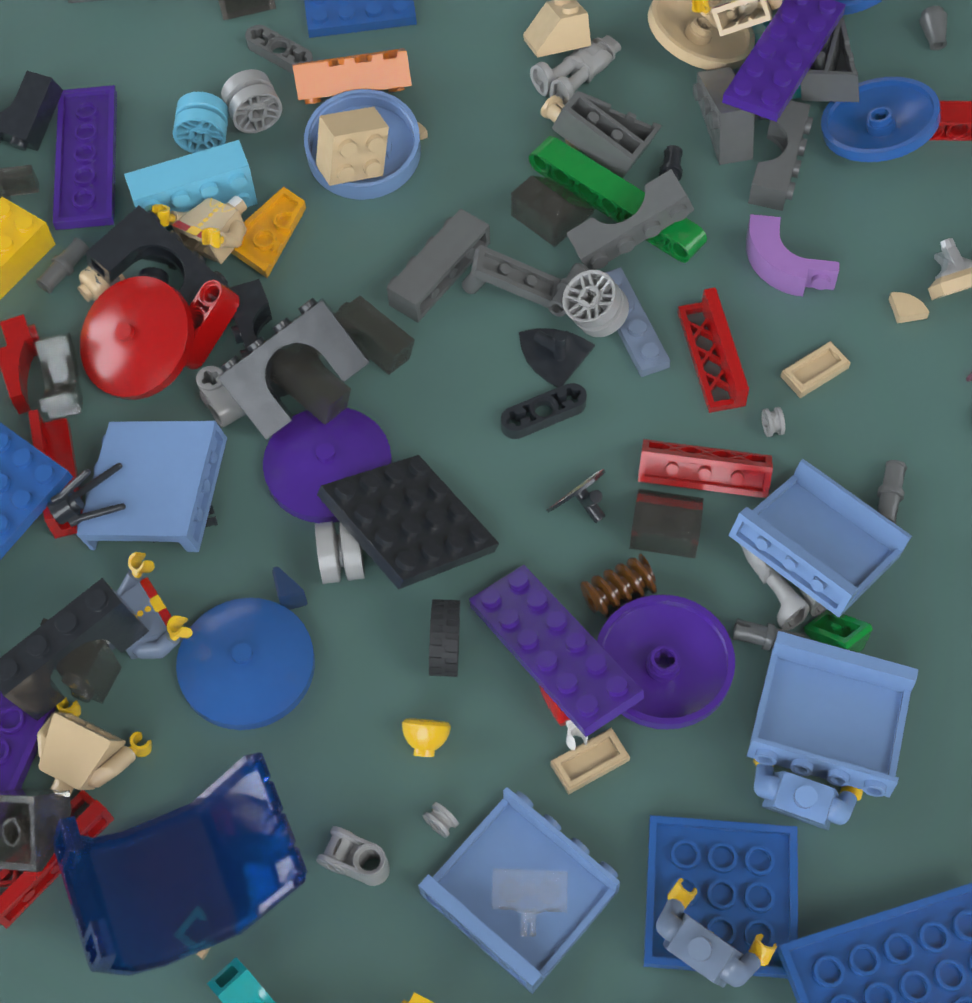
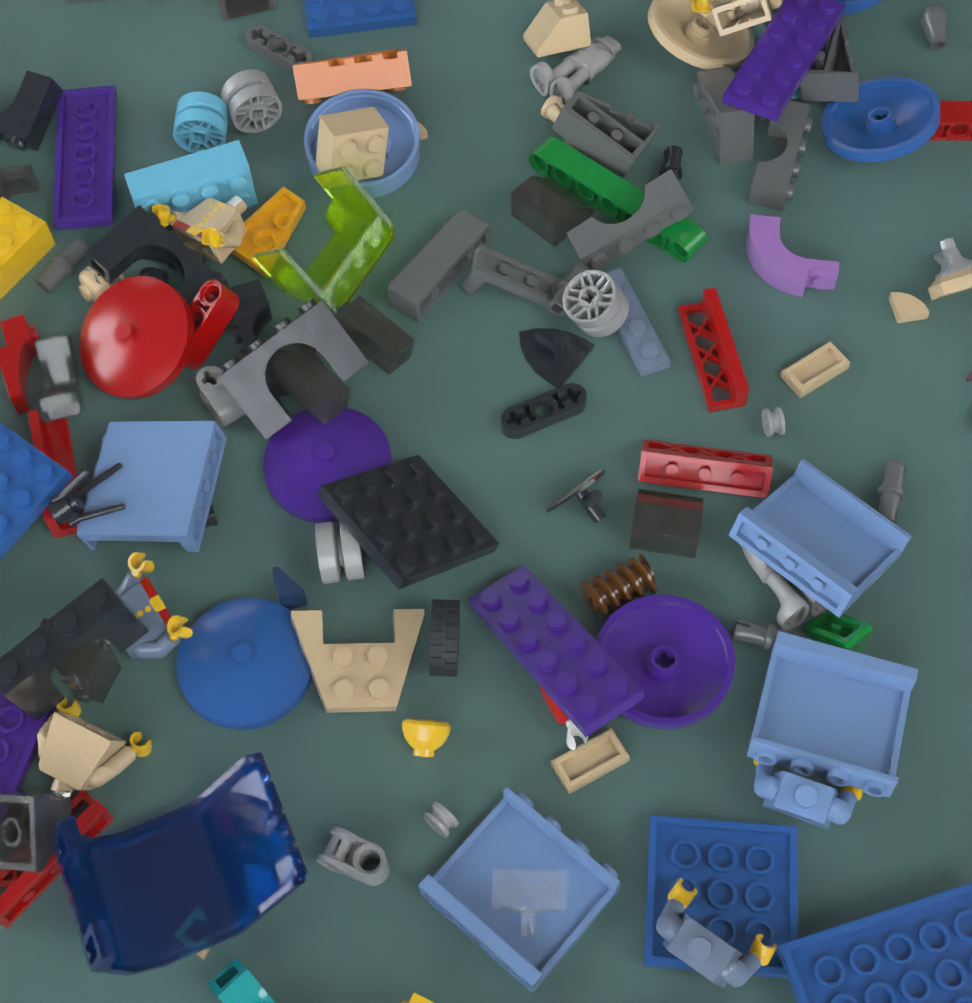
none -> clear neon green windscreen [252,166,395,312]
none -> tan wing [291,609,425,713]

